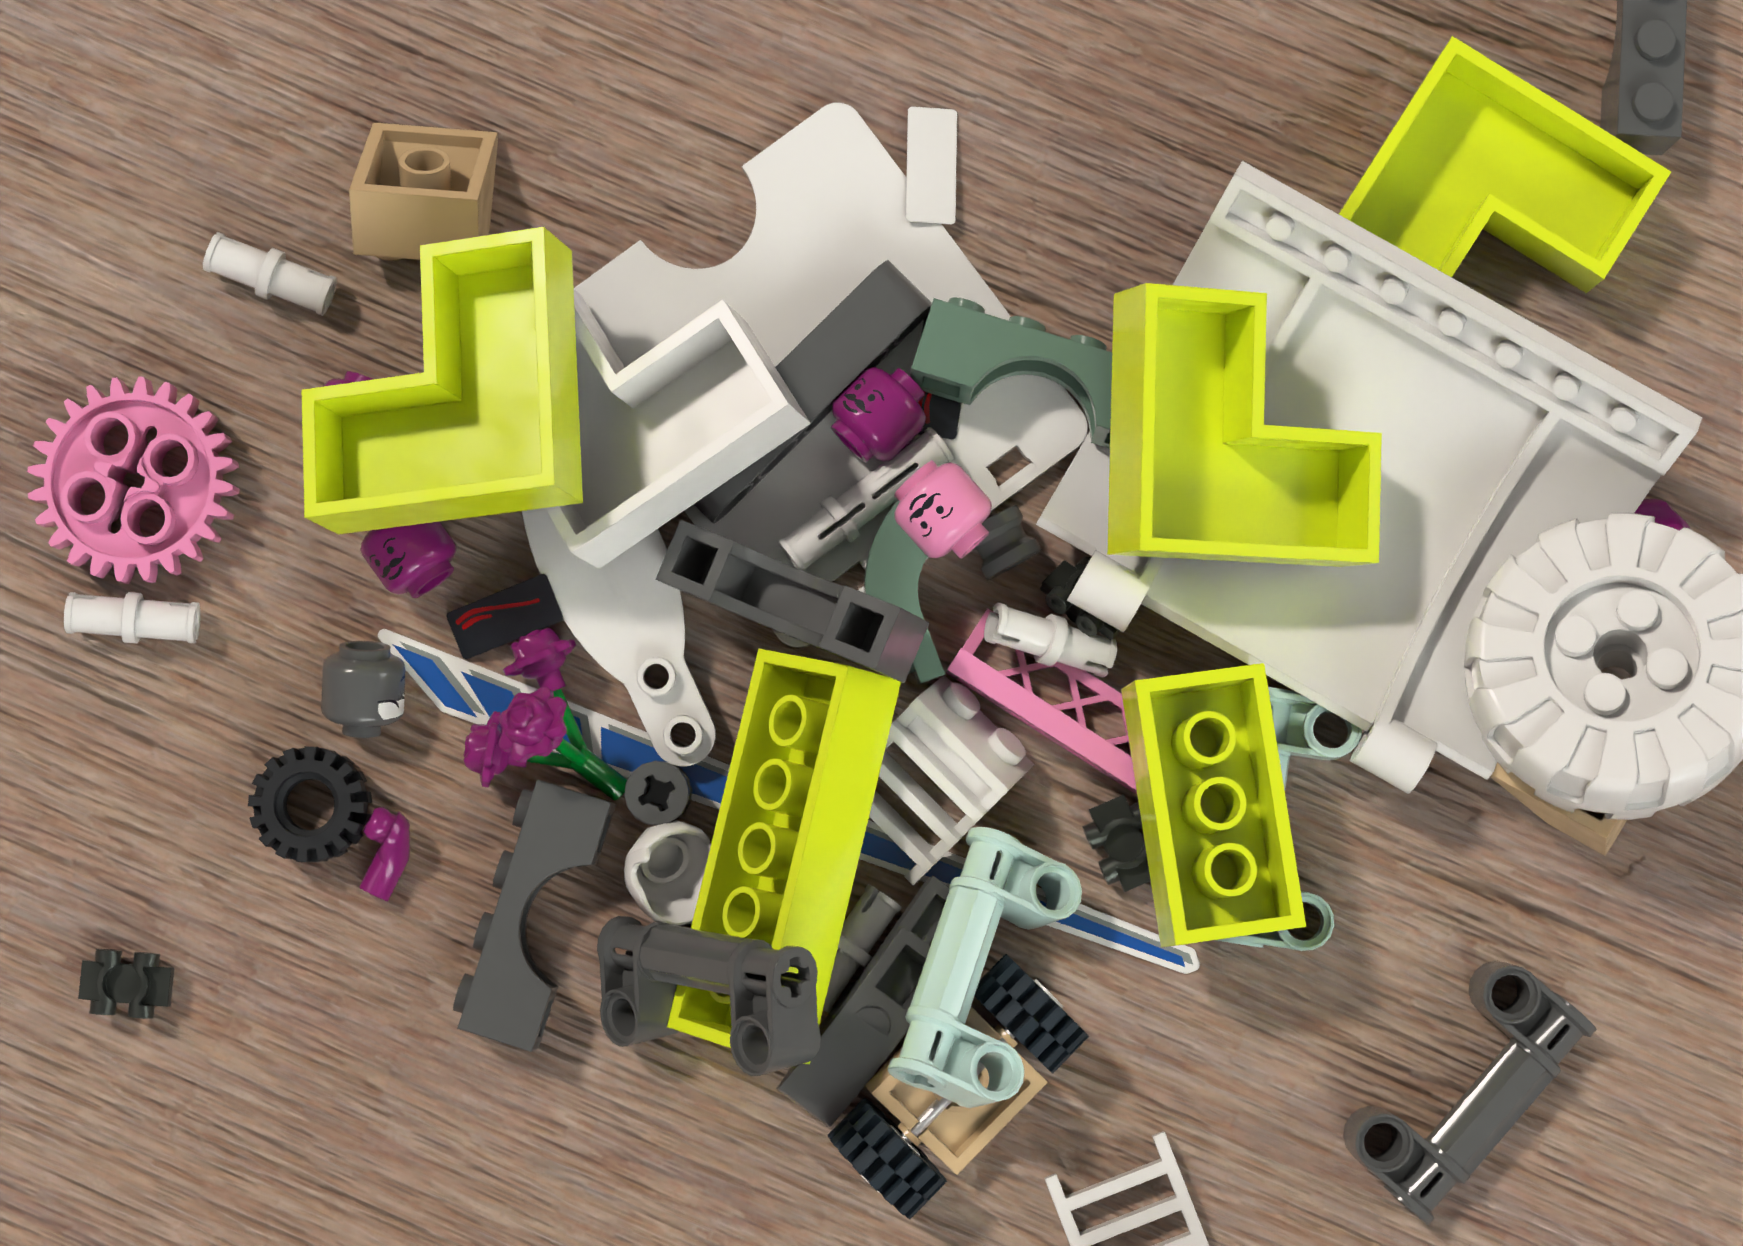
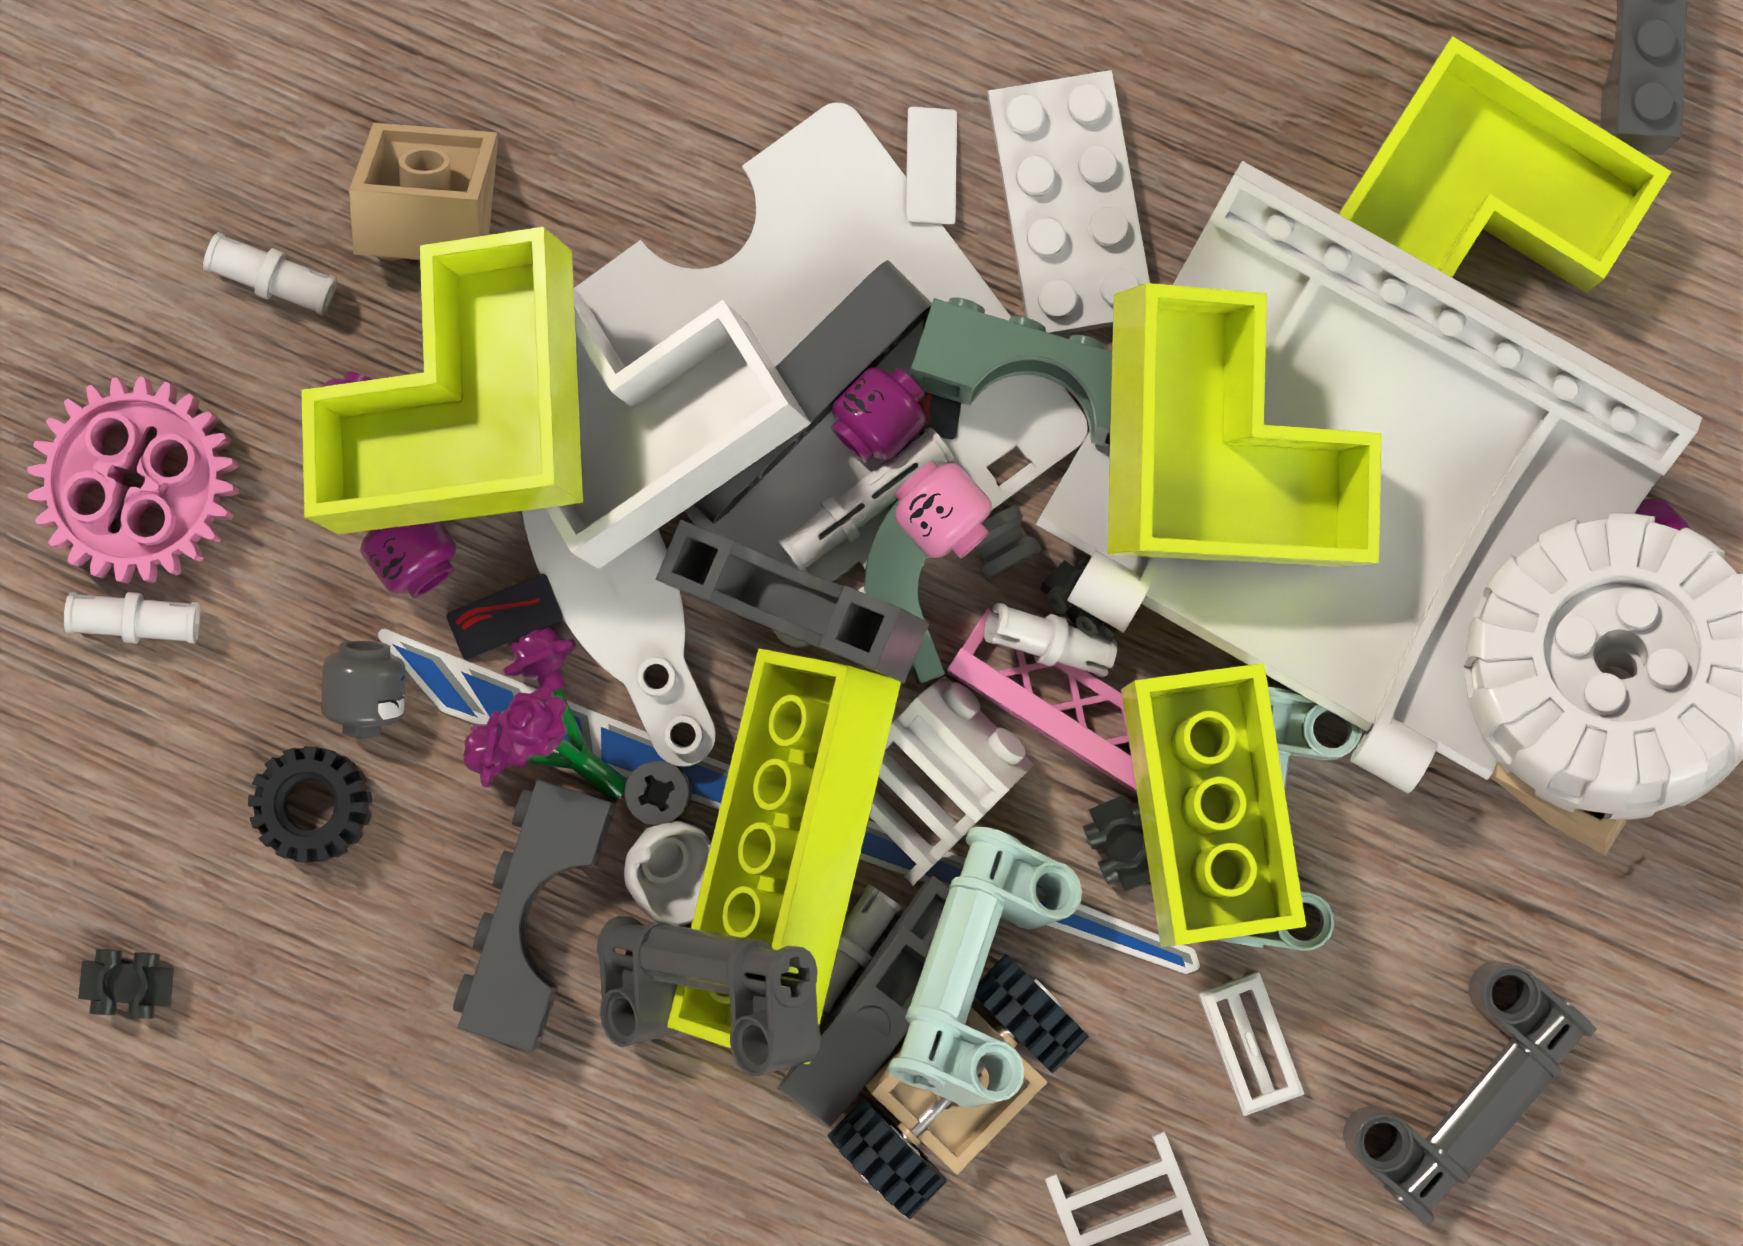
magenta arm [359,807,410,902] -> none
none -> white plate [987,70,1150,335]
none -> white tile [1197,972,1304,1116]

